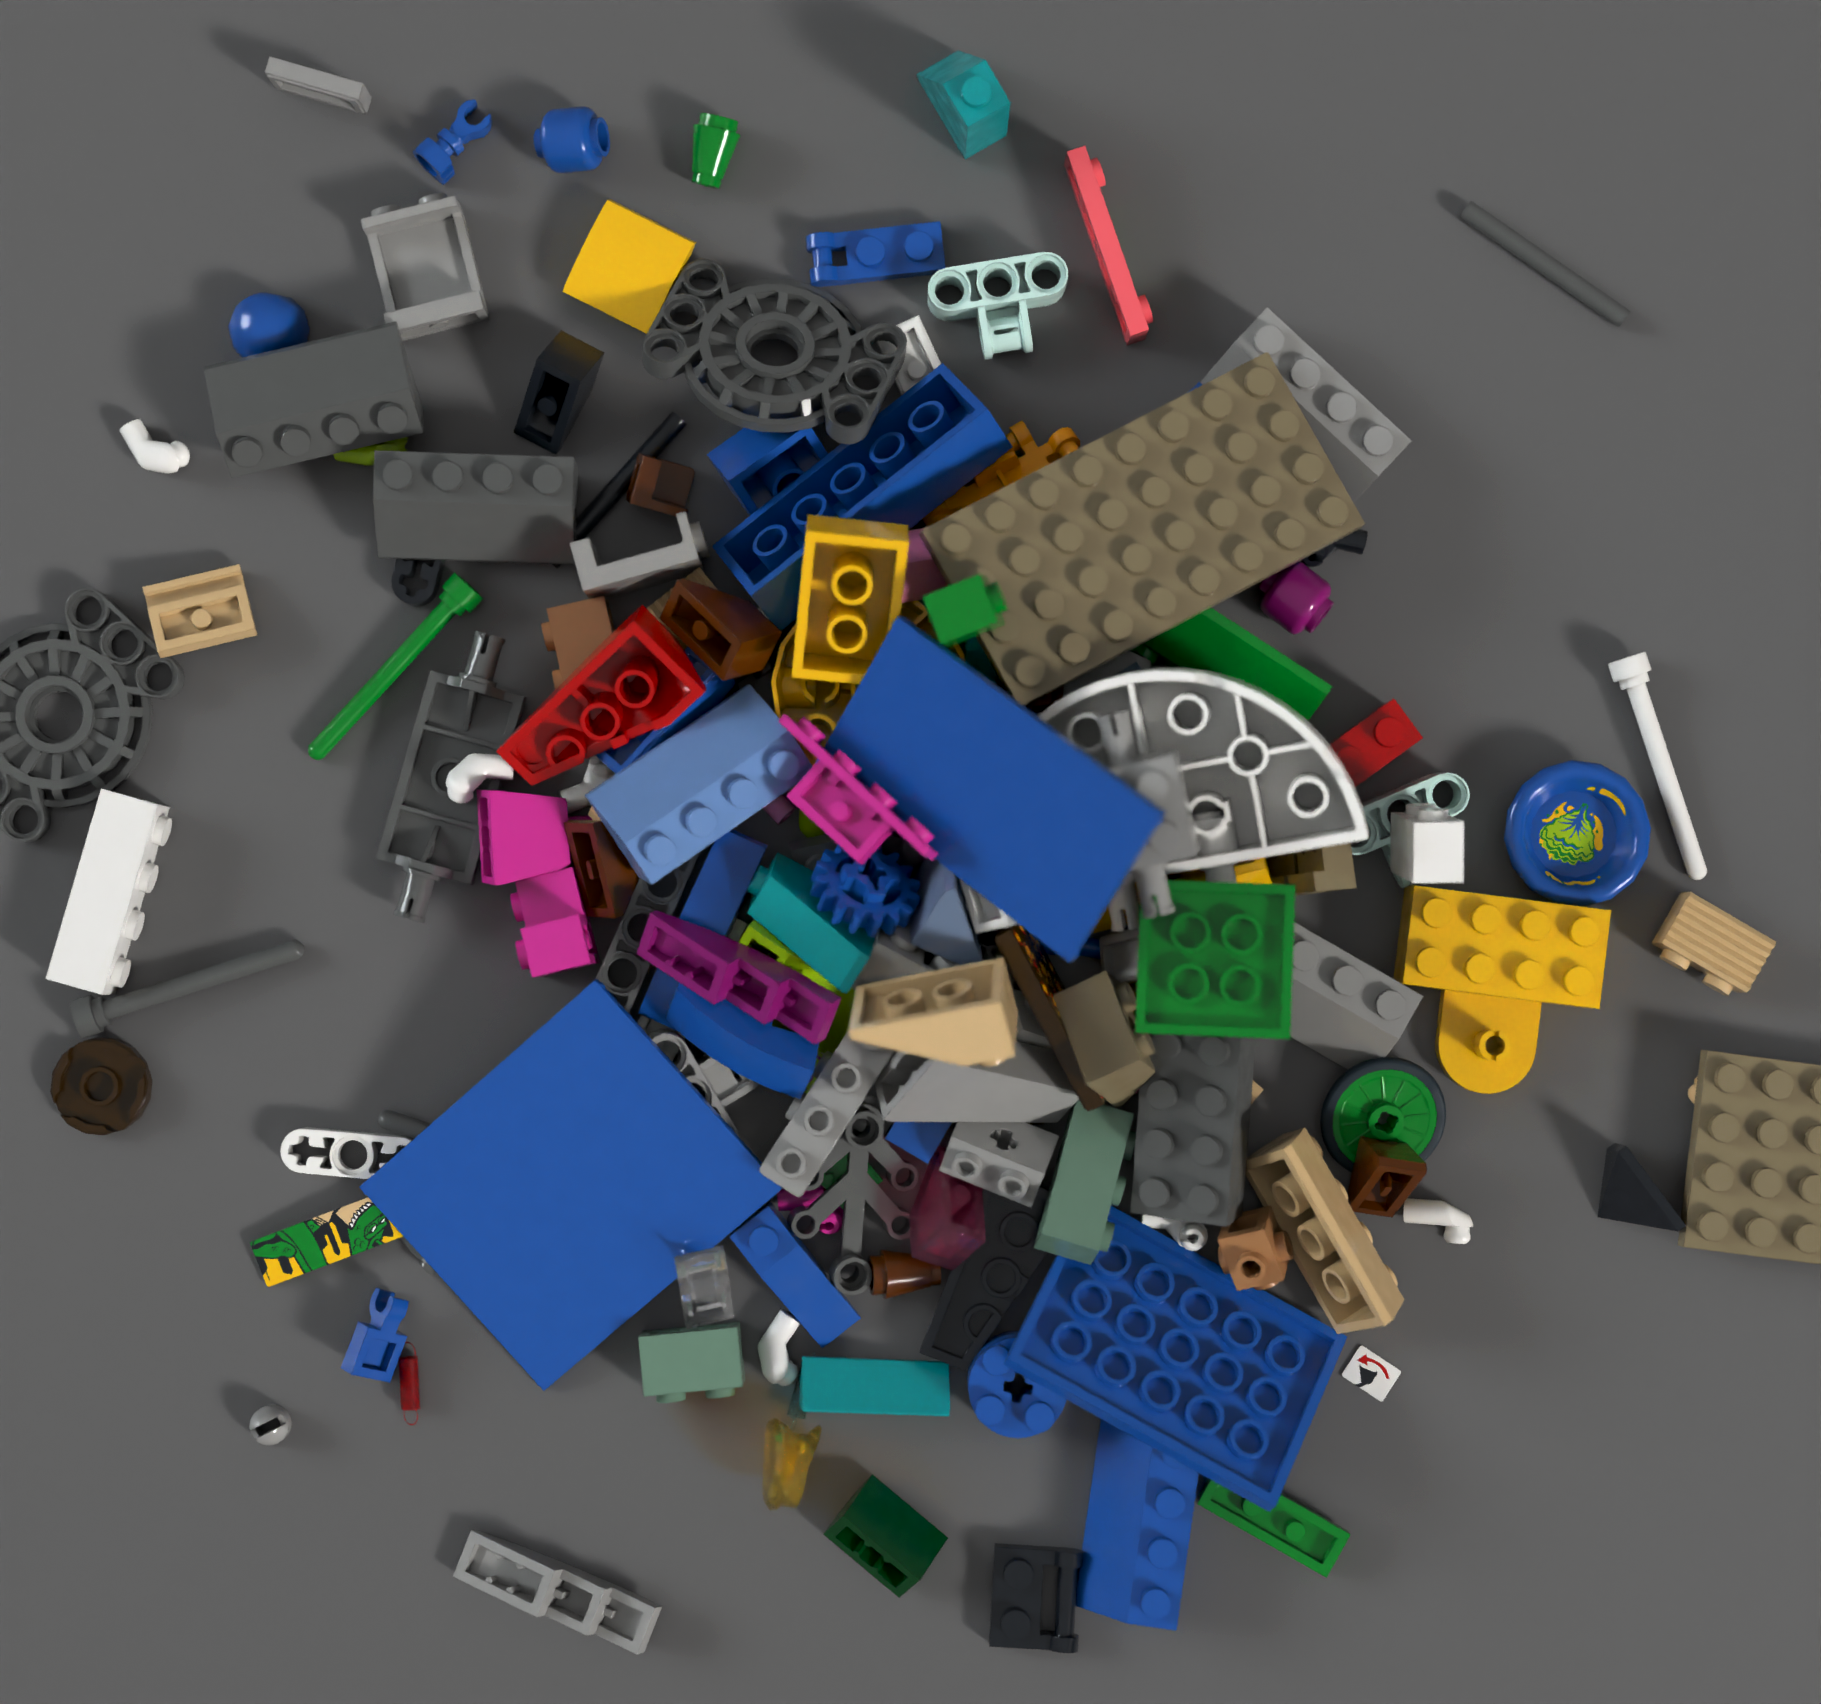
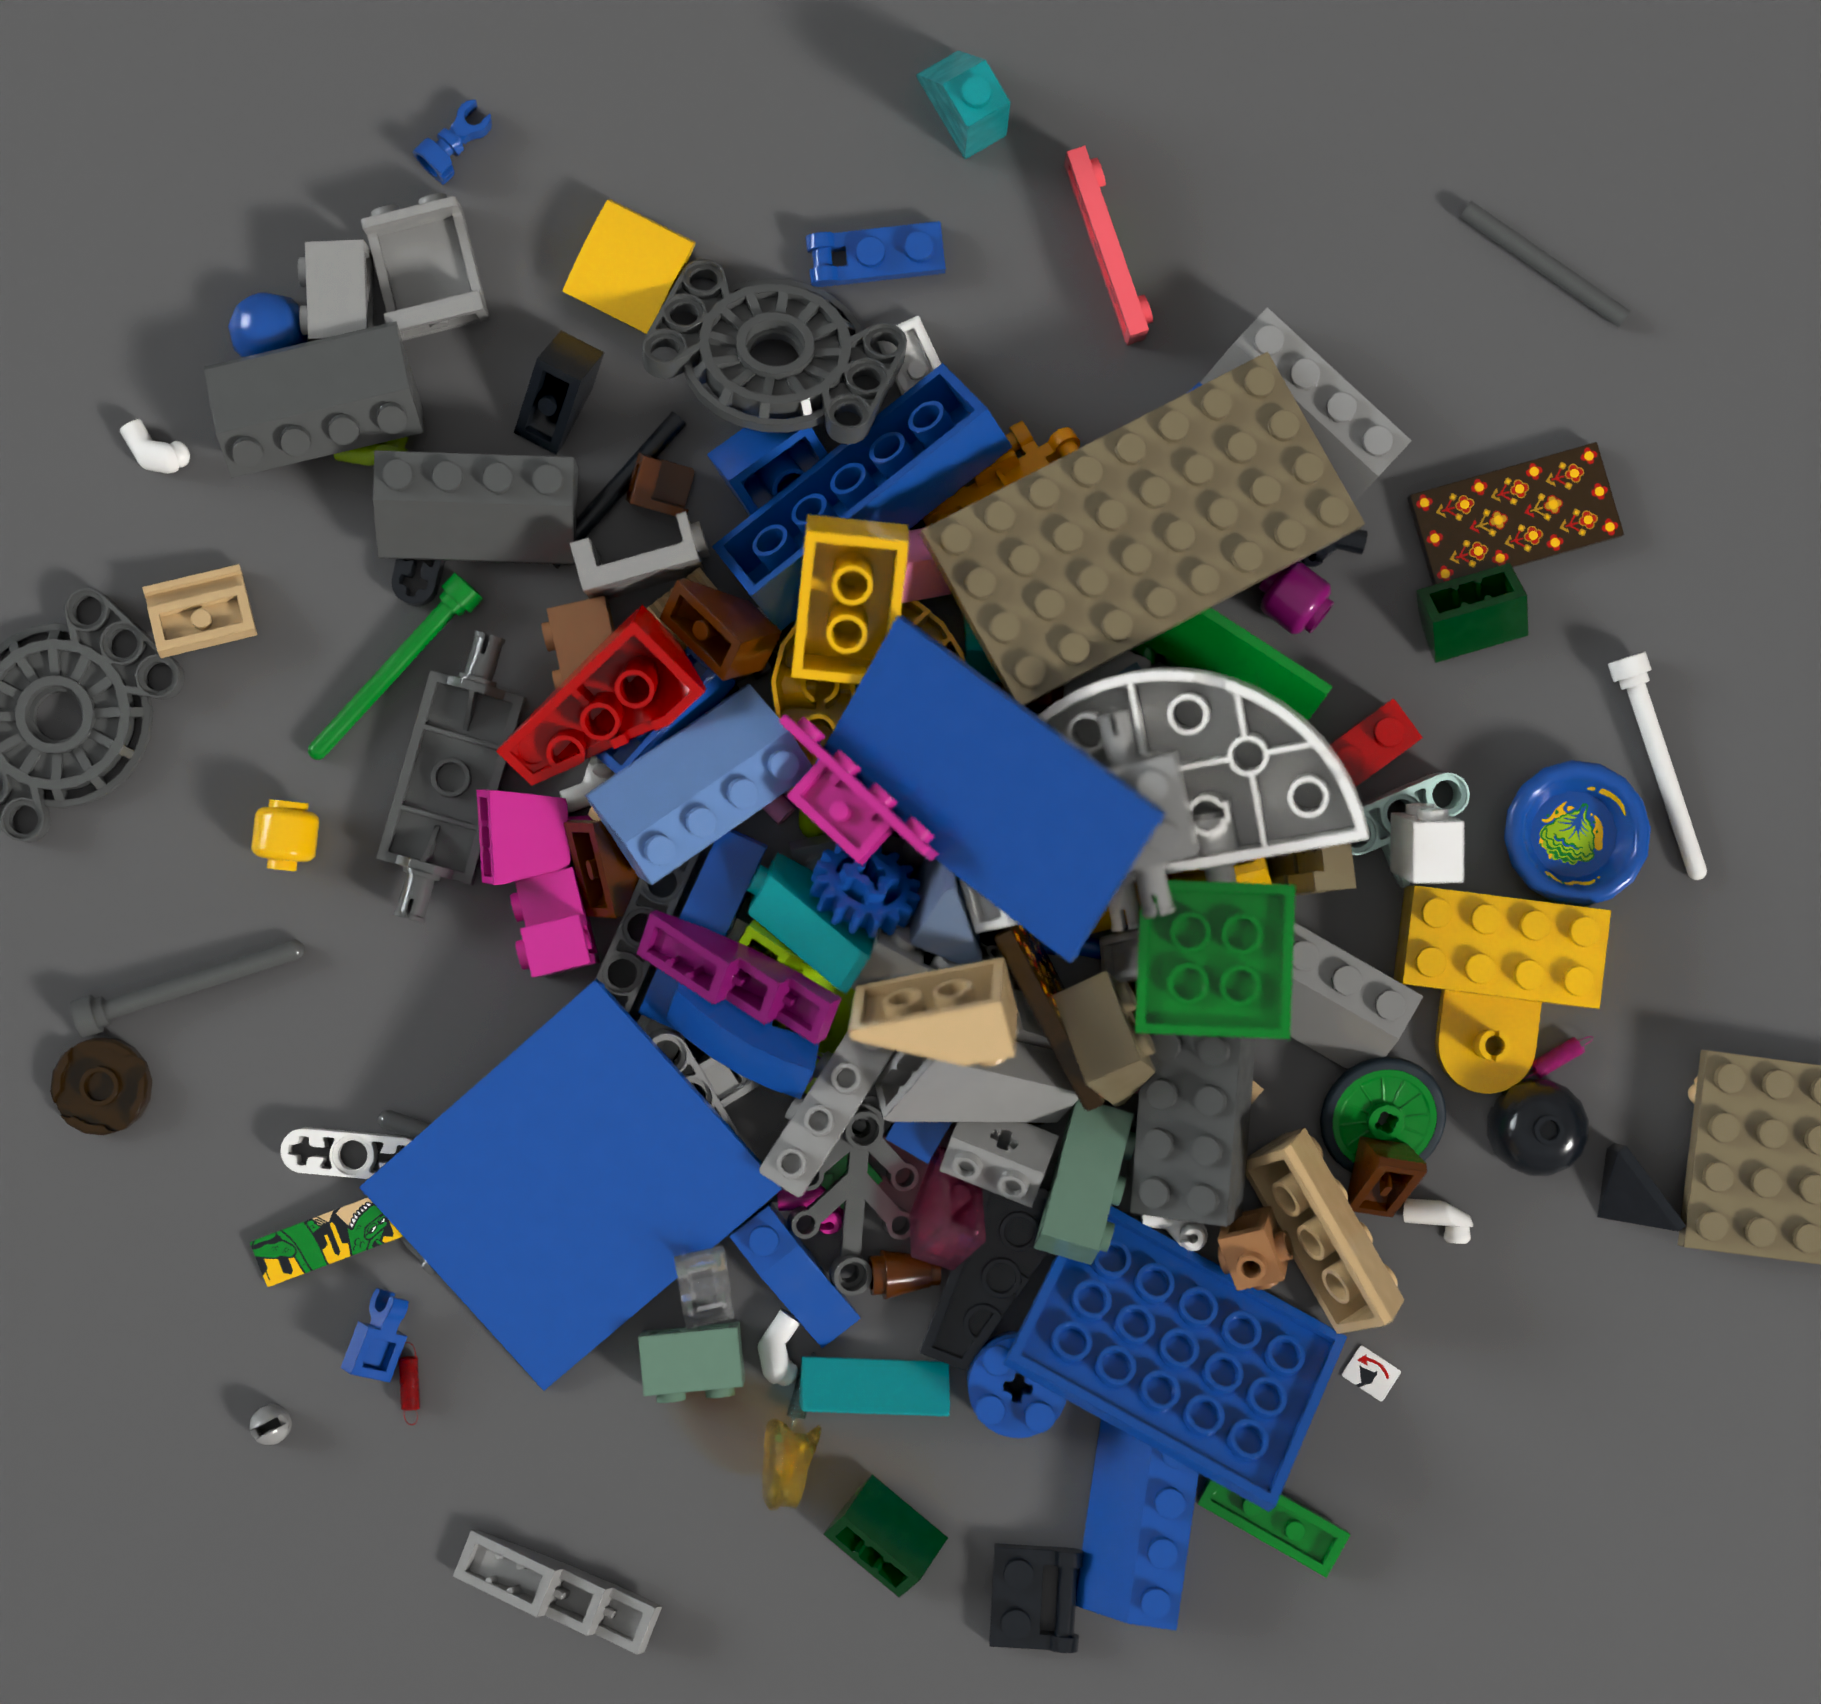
white brick [45,789,172,995] -> none
light grey tile [265,56,372,114] -> none
white arm [445,753,514,804] -> none
blue head [534,106,610,173] -> none
green cone [691,113,741,189] -> none
green brick [922,574,1008,647] -> none
light aqua piece [927,252,1068,360] -> none
tan brick [1652,892,1776,996] -> none
none -> yellow head [251,799,319,871]
none -> light grey brick [298,239,375,341]
none -> dark brown tile [1407,442,1624,585]
none -> dark green brick [1416,563,1528,663]
none -> black cylinder [1487,1078,1589,1176]
none -> dark pink piece [1523,1036,1593,1079]

